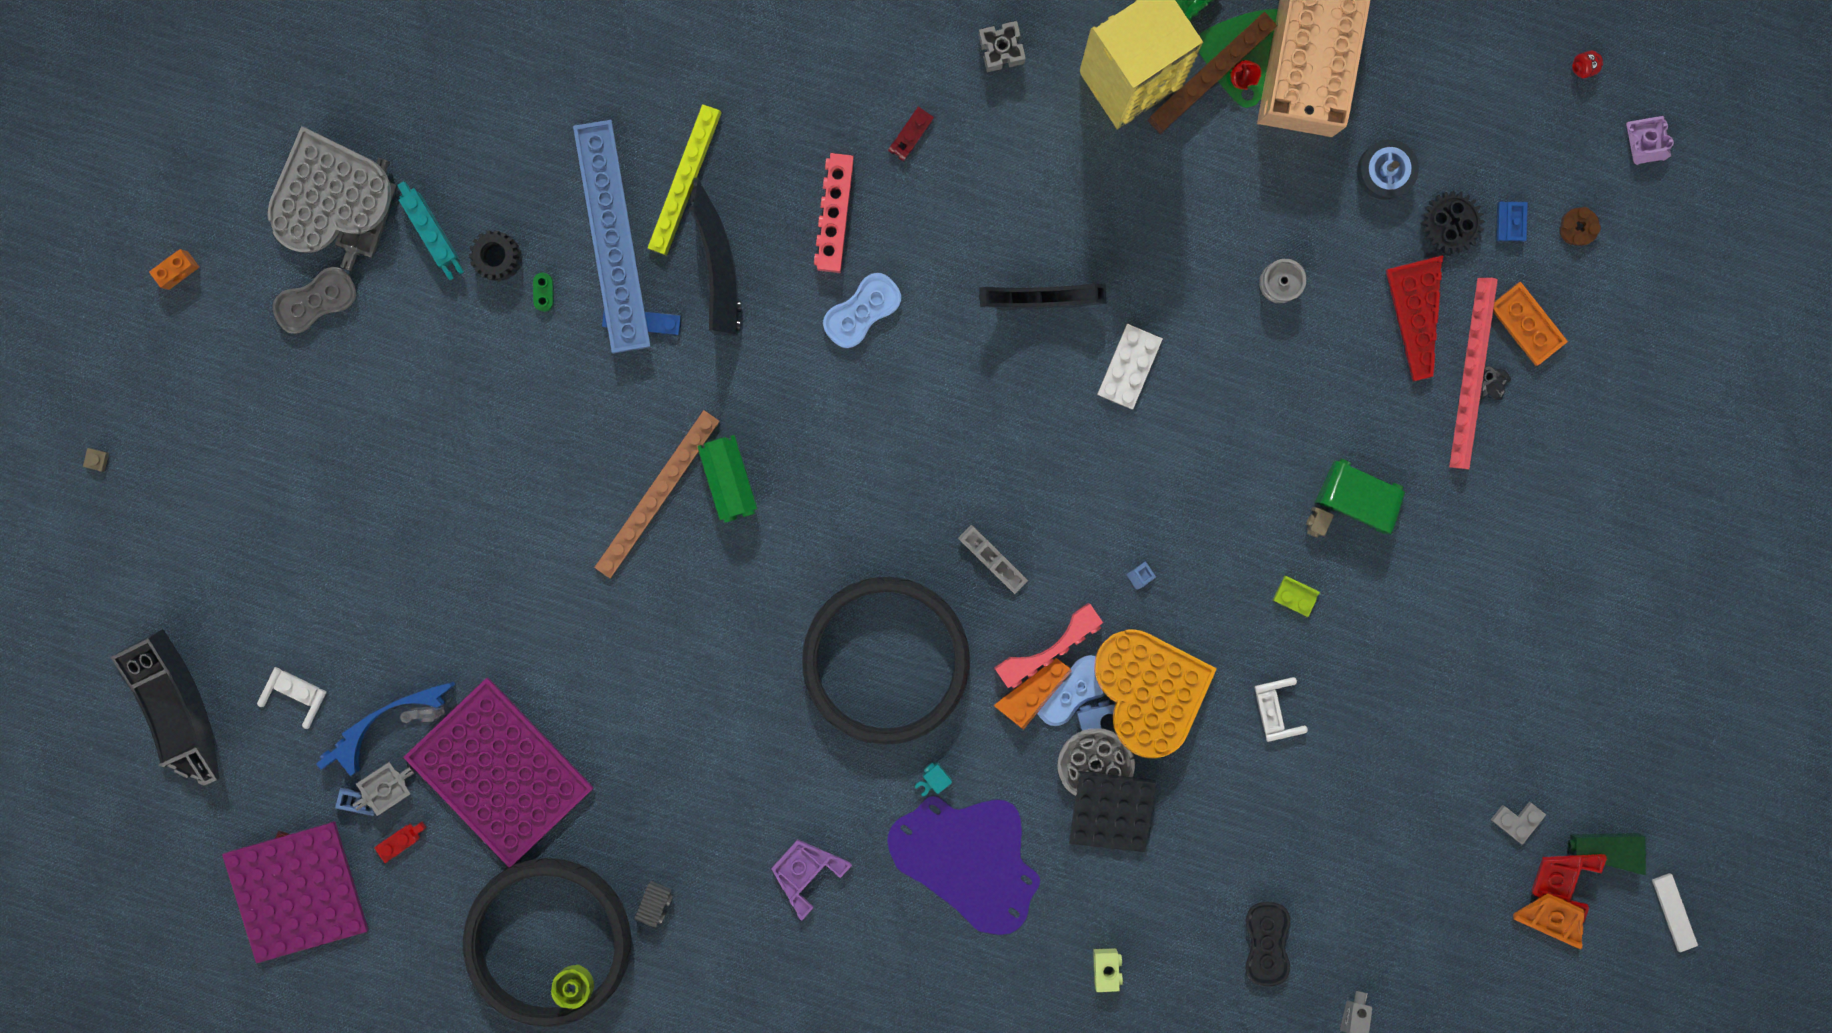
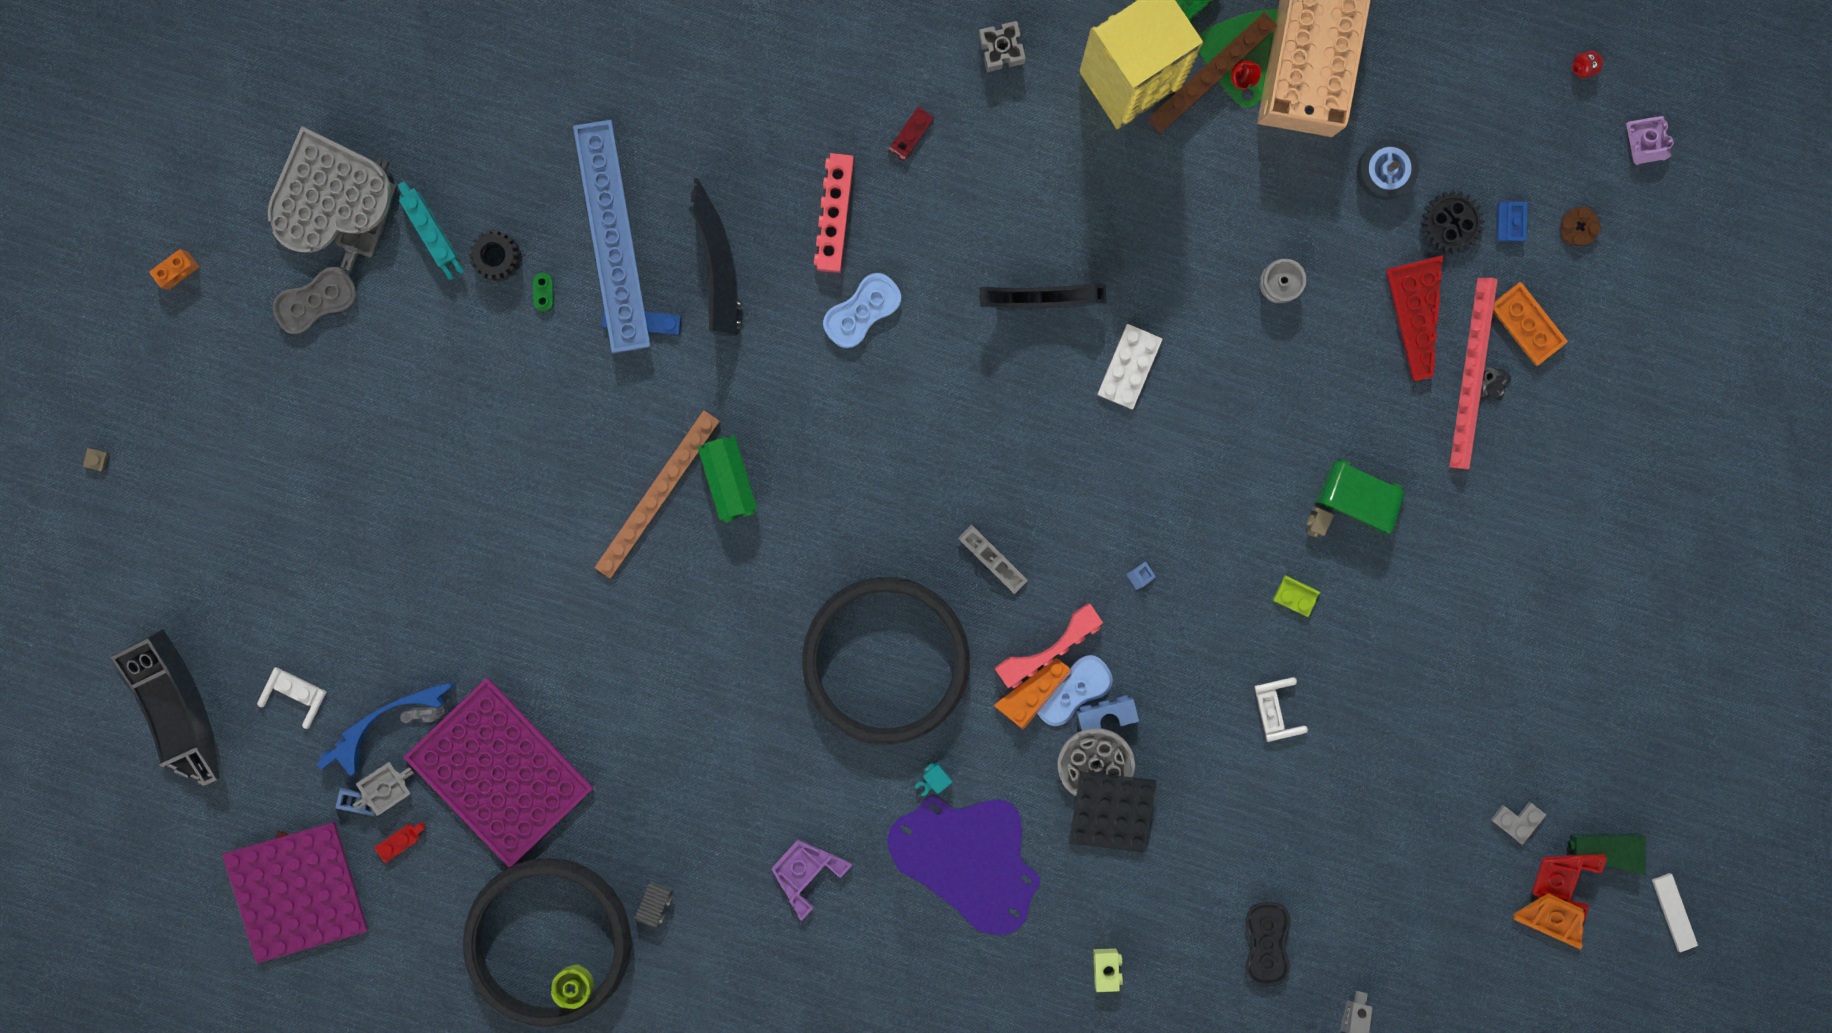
neon yellow plate [648,104,722,256] -> none
light orange plate [1094,630,1217,758] -> none

